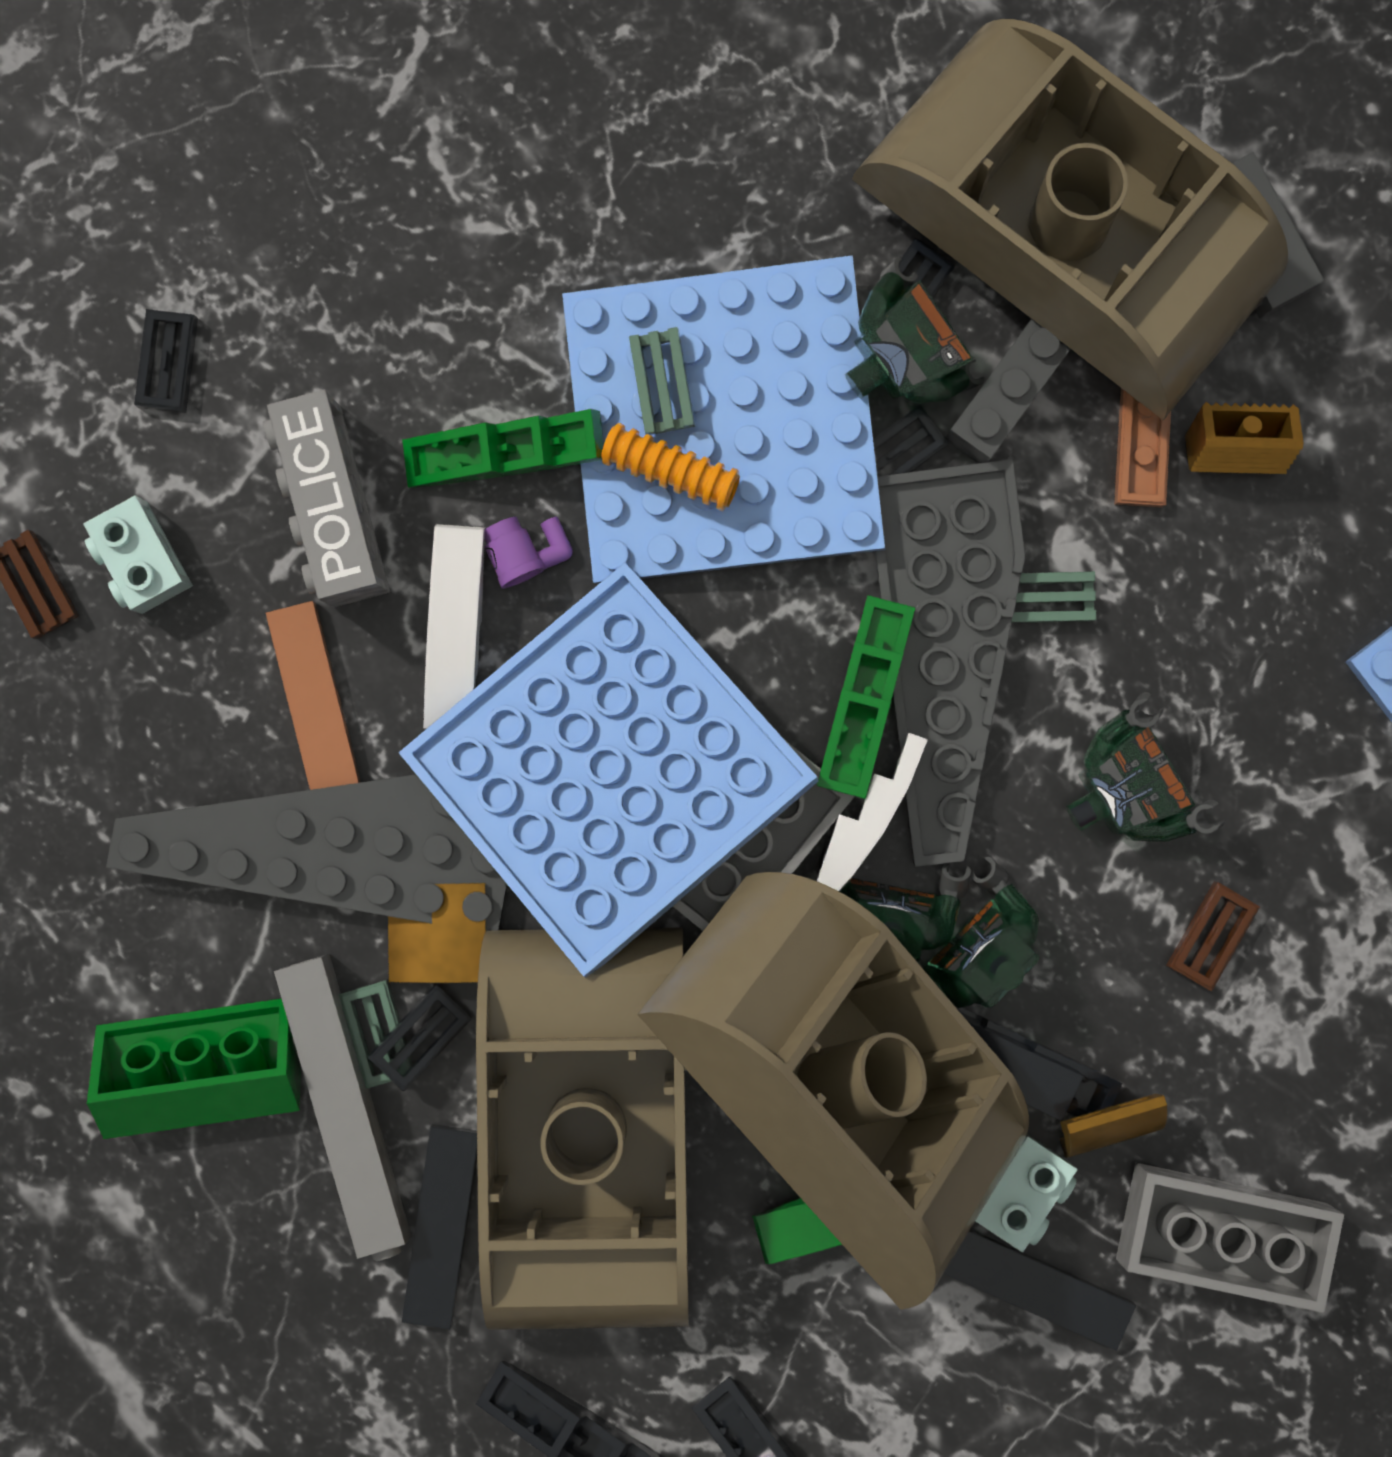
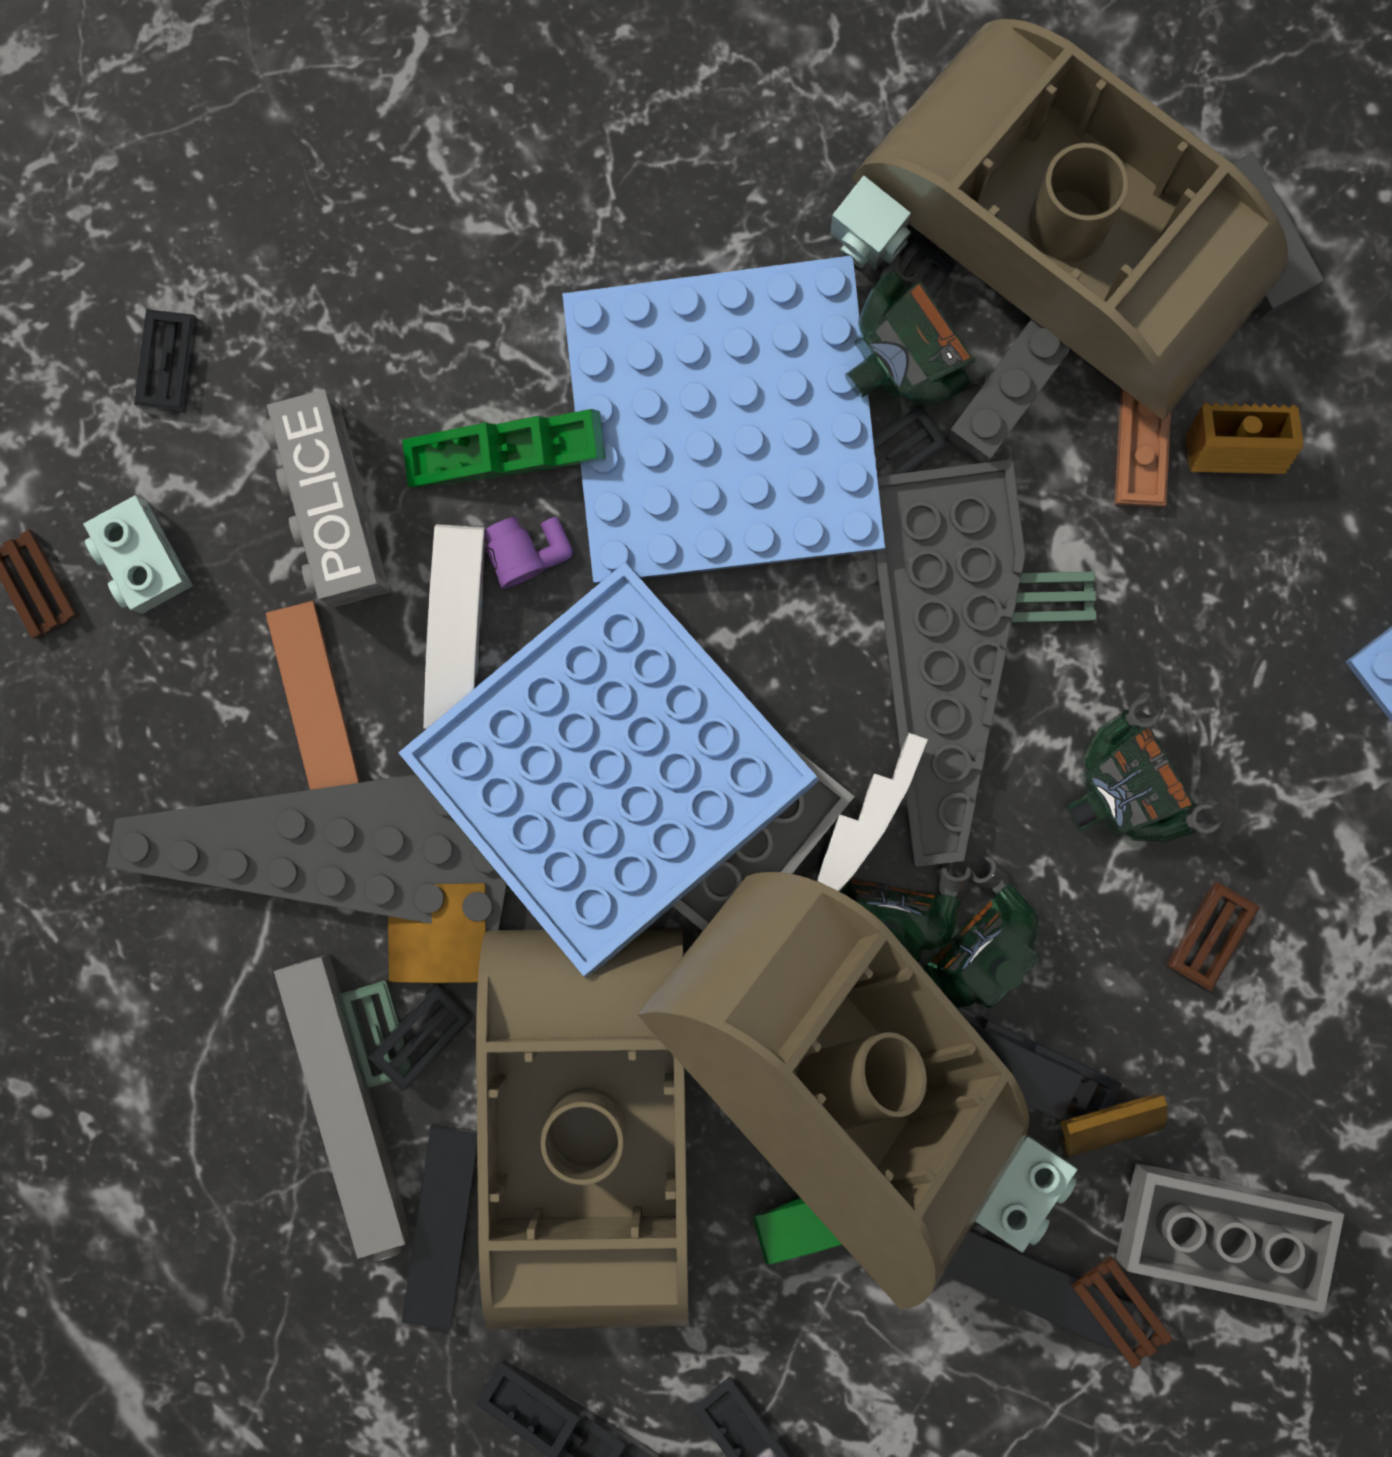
green slope [87,998,301,1139] -> none
light orange piece [601,423,740,511] -> none
sand green tile [629,327,695,435] -> none
green slope [817,595,915,799] -> none
none -> light aqua brick [830,176,911,271]
none -> reddish brown tile [1071,1256,1173,1369]

